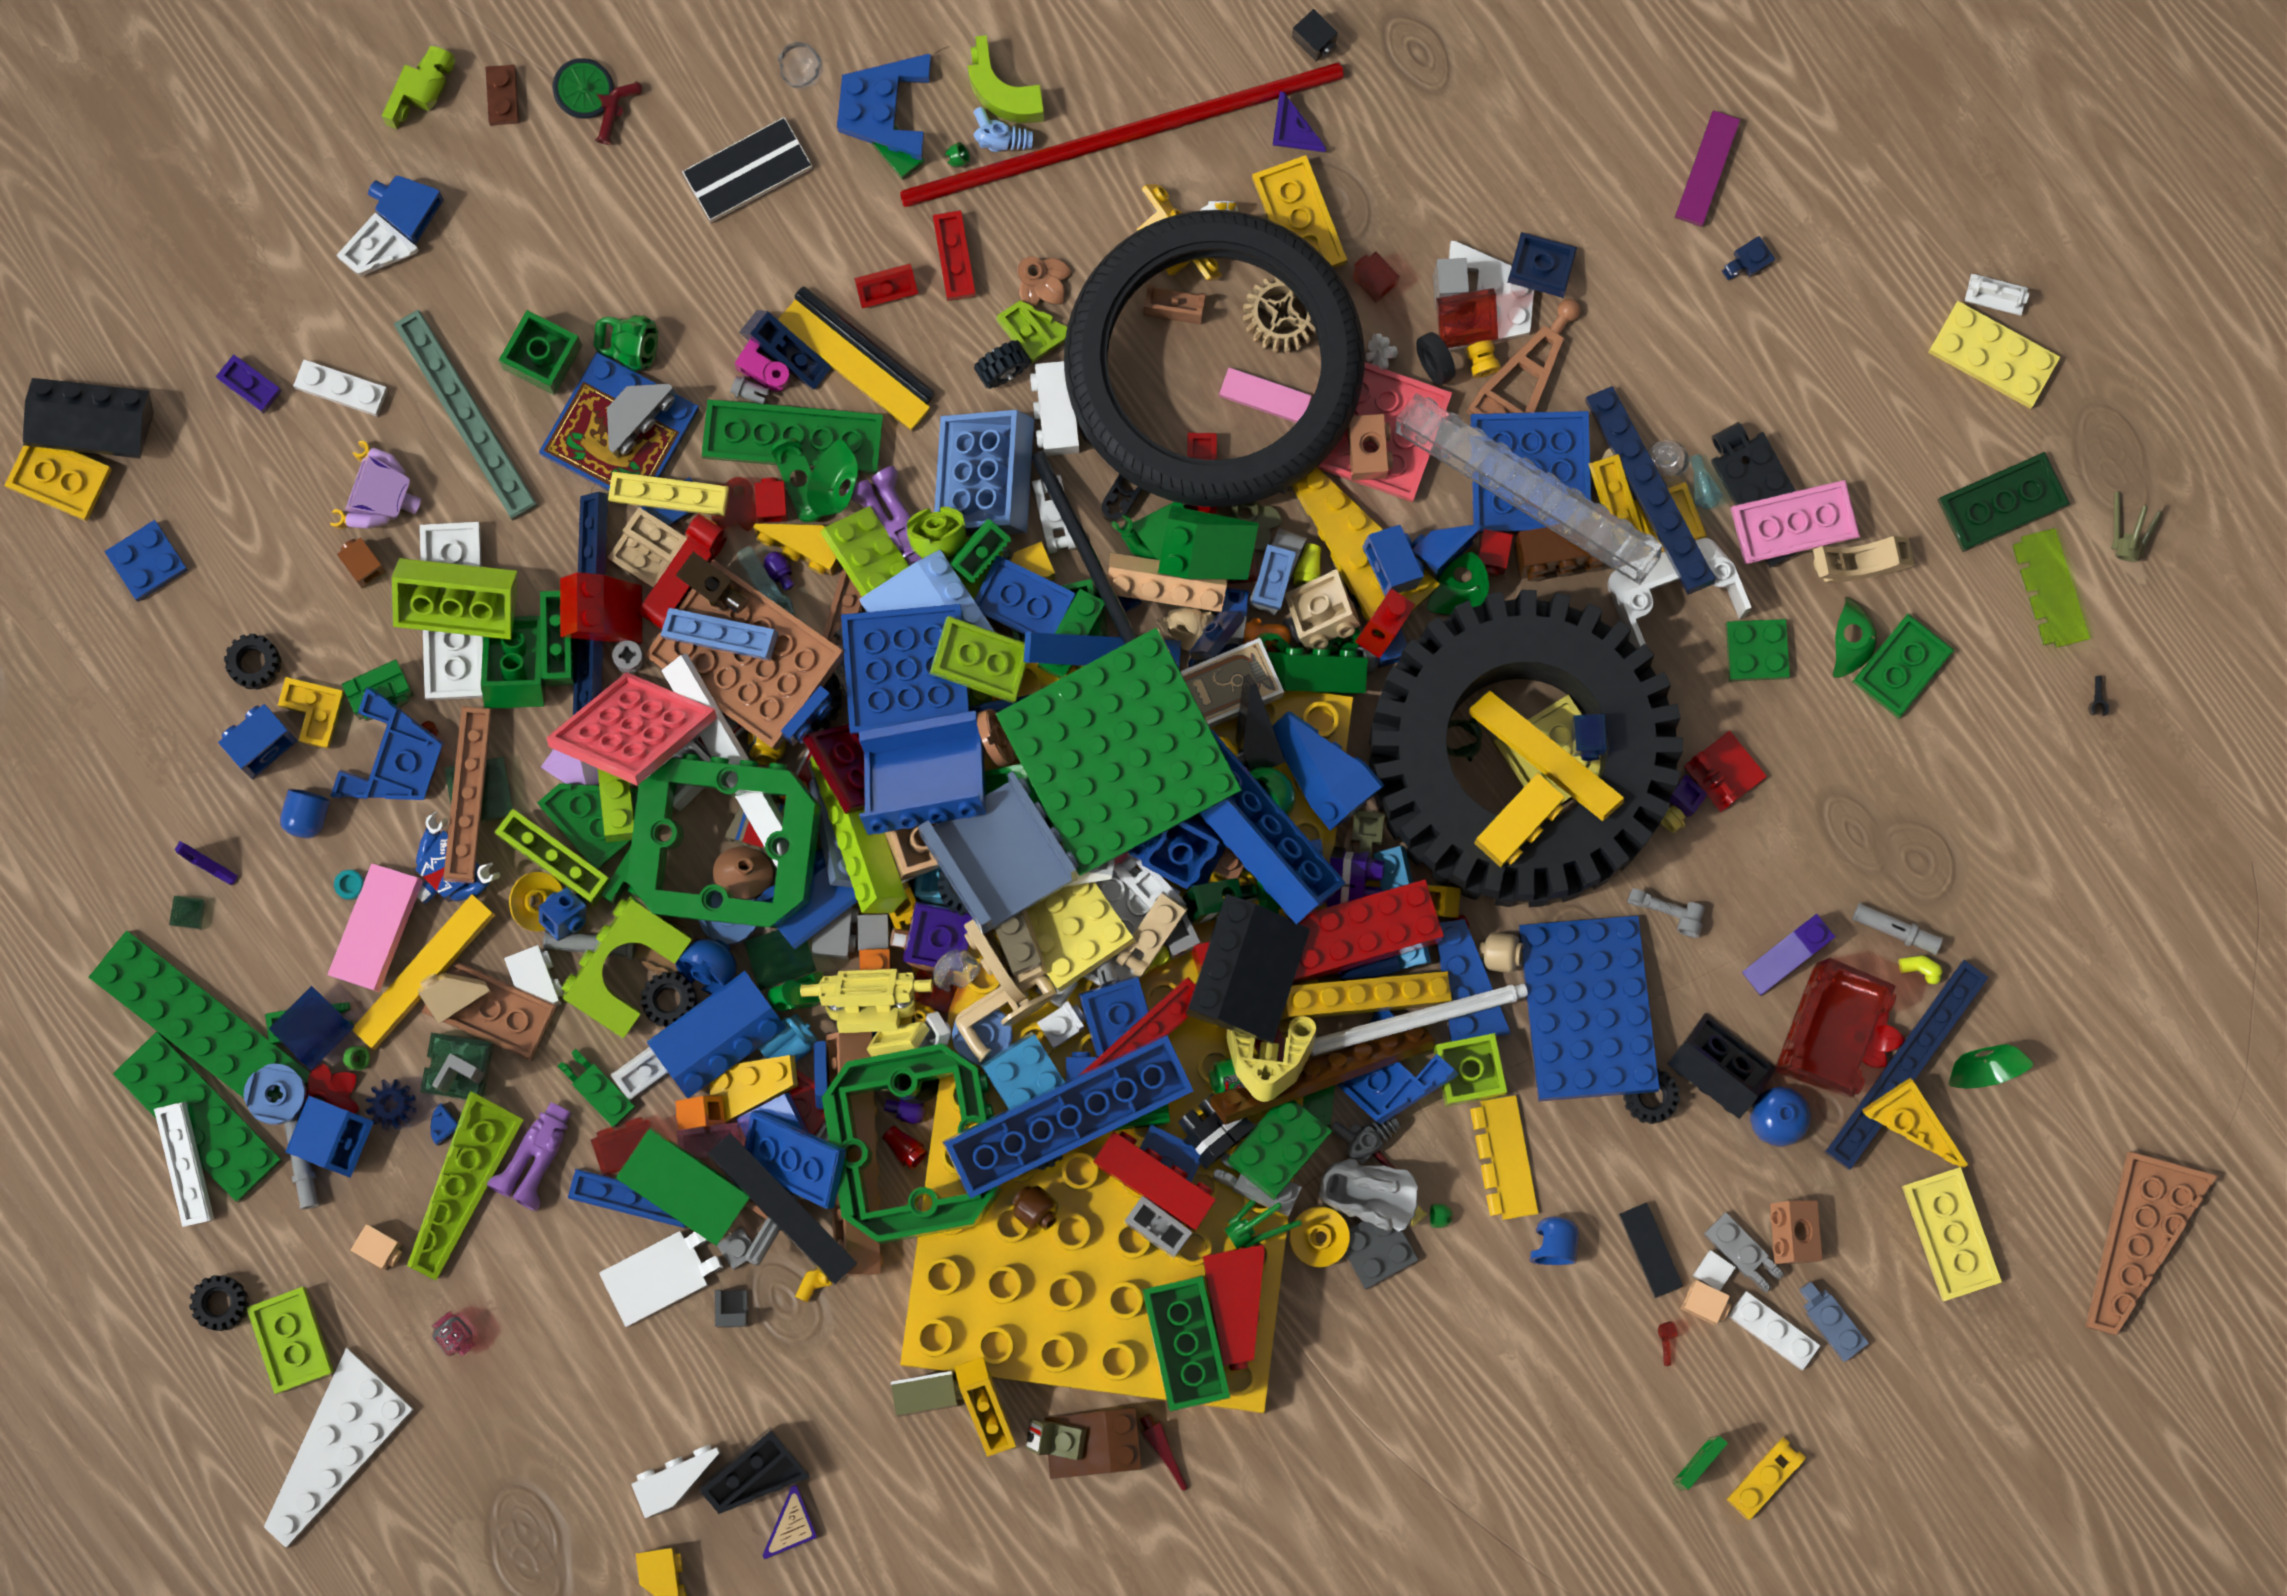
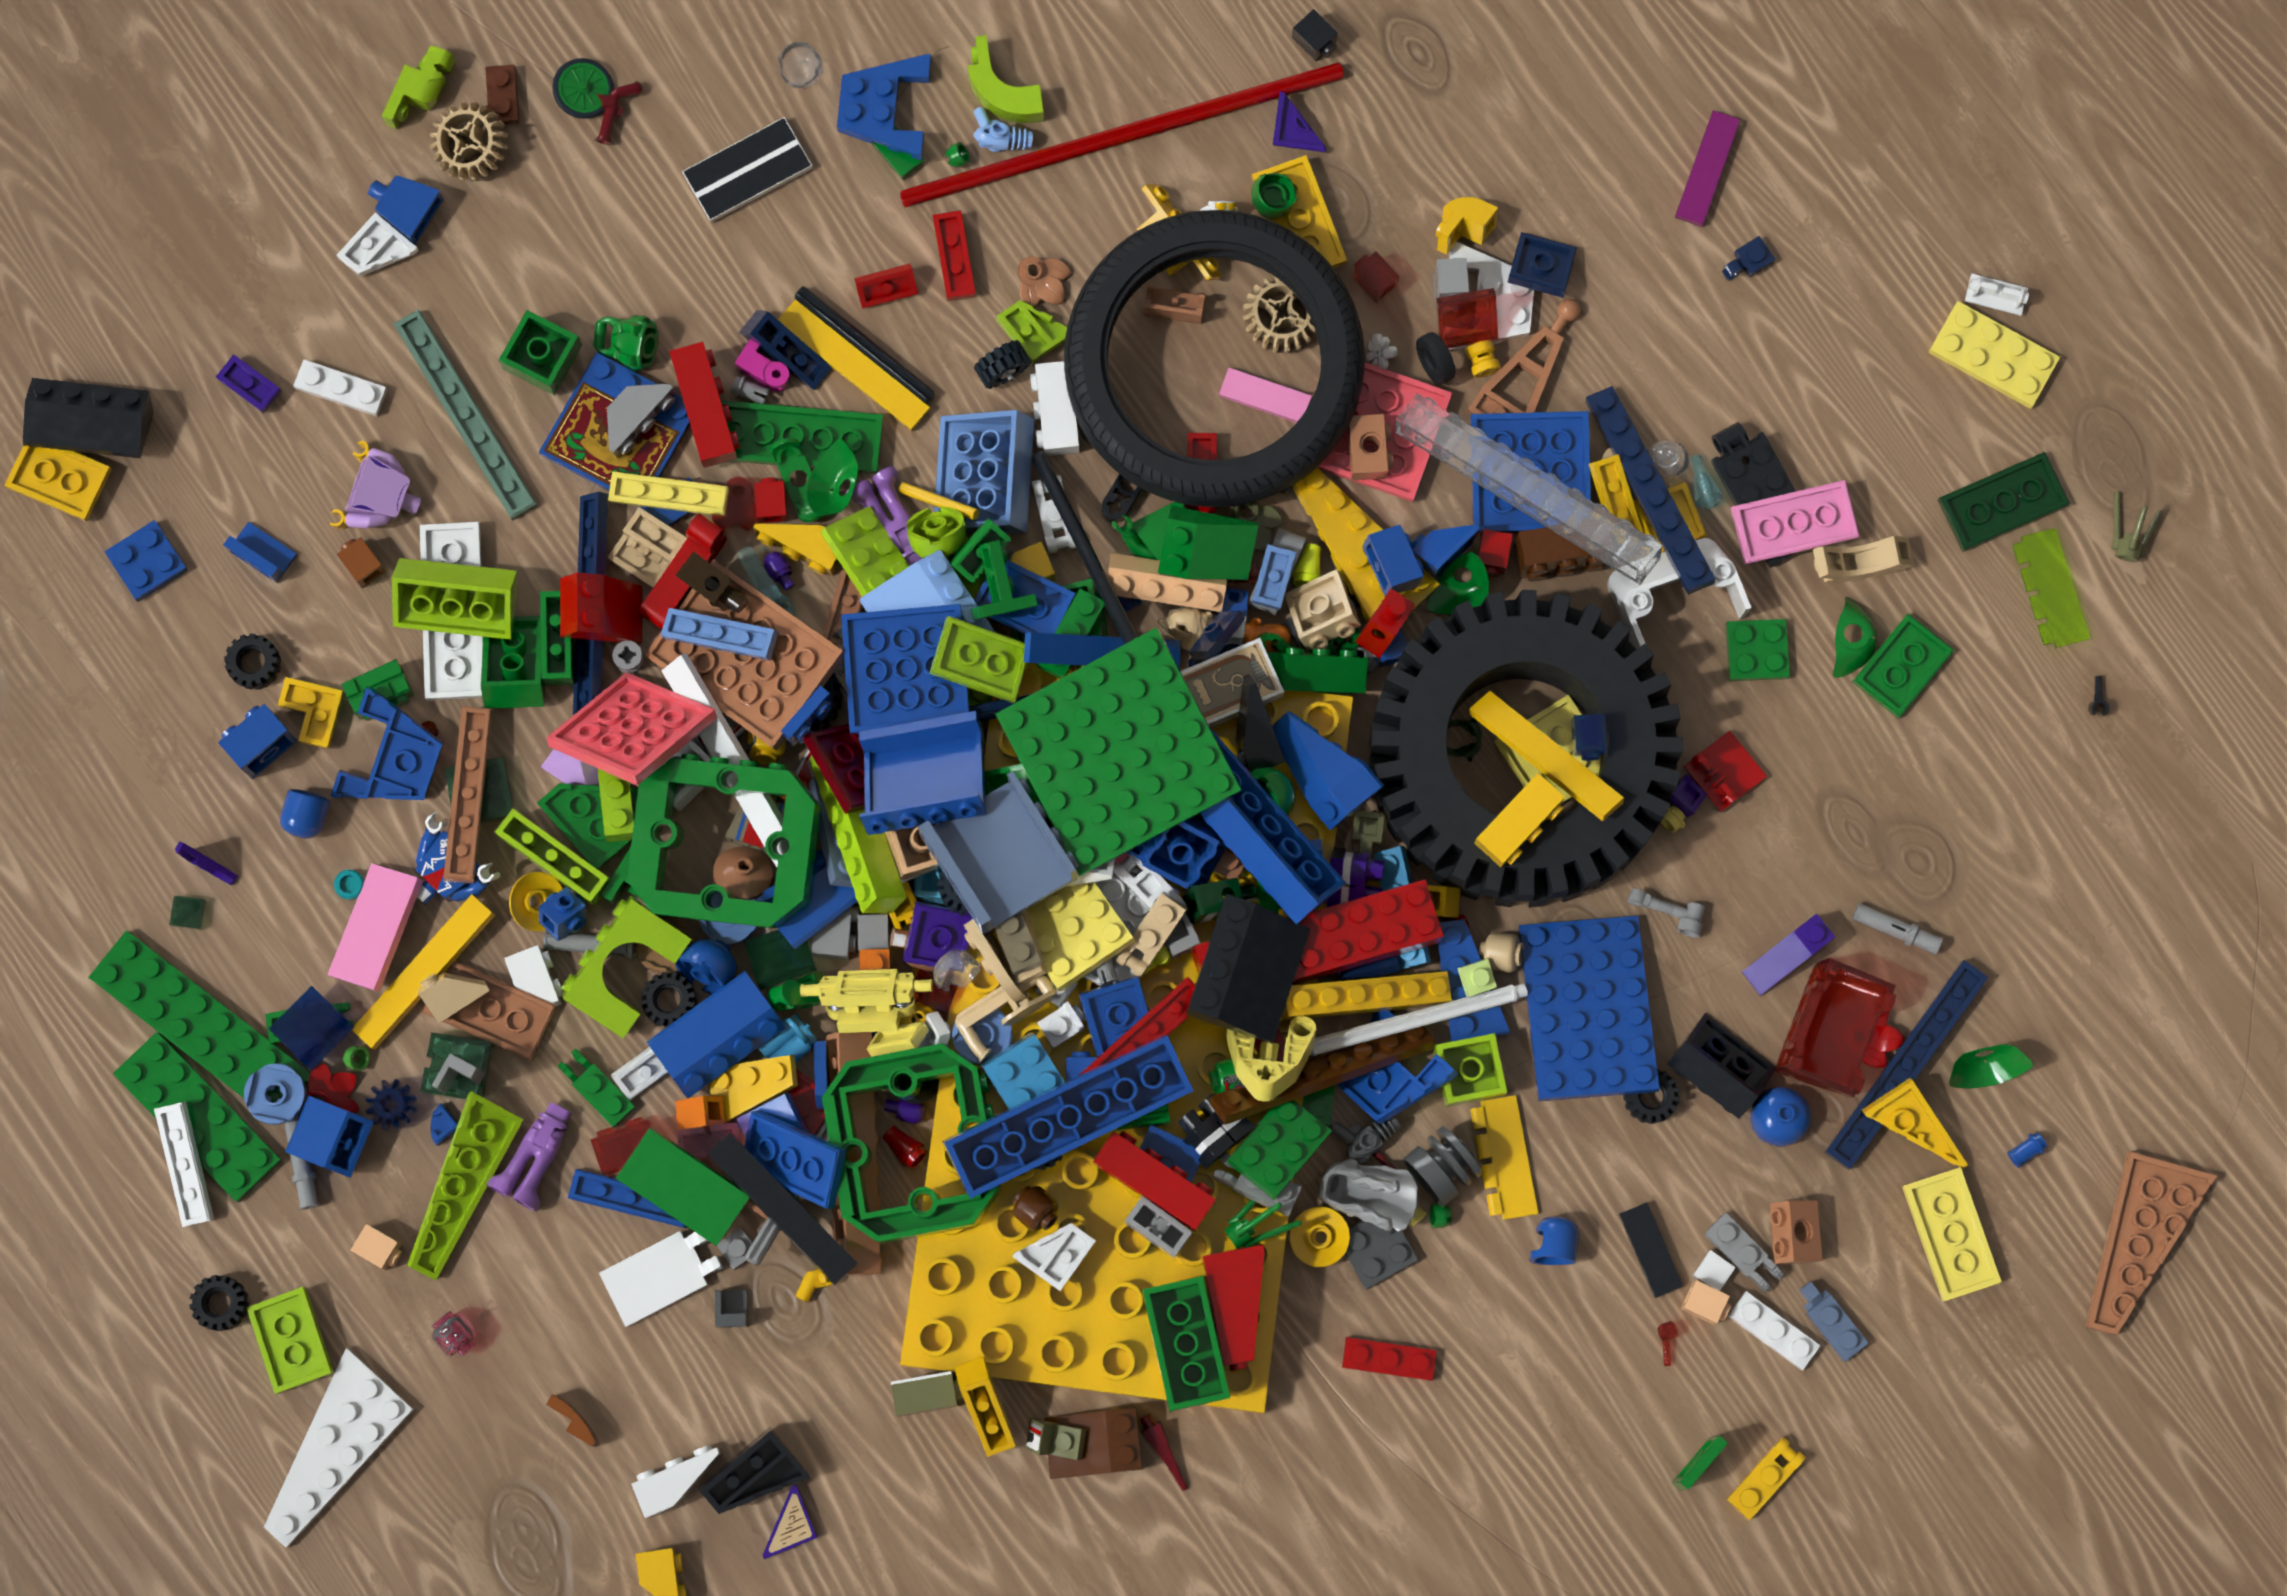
nougat tile [977,709,1015,767] -> none
neon yellow arm [1898,955,1943,984] -> none
none -> blue panel [223,522,297,583]
none -> tan gear [429,101,508,181]
none -> dark orange slope [546,1394,599,1447]
none -> red brick [669,341,740,468]
none -> yellow bar [899,482,979,521]
none -> green bracket [970,540,1038,620]
none -> white wing [1012,1223,1096,1291]
none -> green hair [1251,173,1297,219]
none -> red plate [1342,1337,1437,1381]
none -> dark grey wheel [1403,1125,1483,1207]
none -> yellow brick [1436,197,1498,255]
none -> yellowish green plate [1457,959,1497,997]
none -> blue pin [2007,1133,2048,1168]

